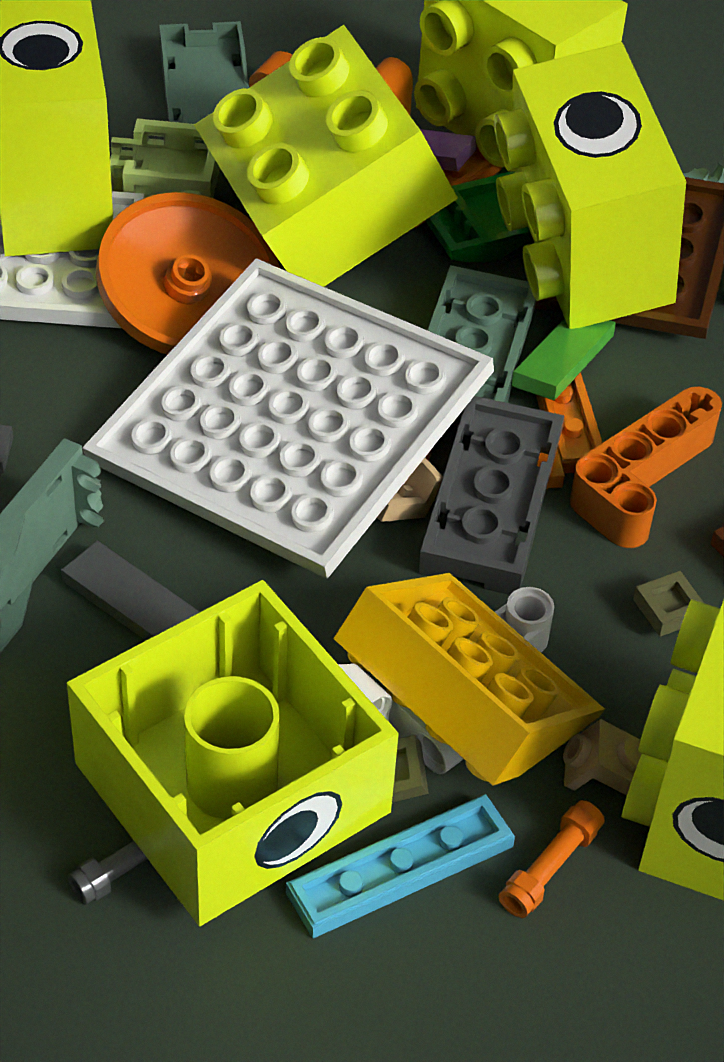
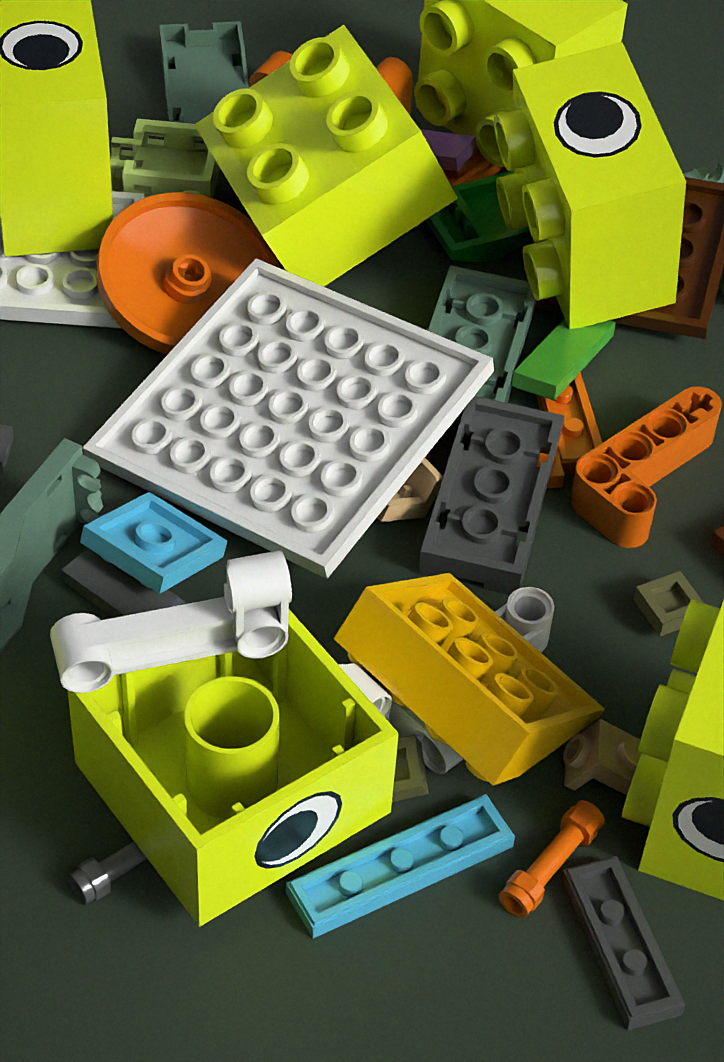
none -> white piece [50,550,292,693]
none -> medium azure plate [80,492,227,594]
none -> dark grey tile [561,856,686,1031]

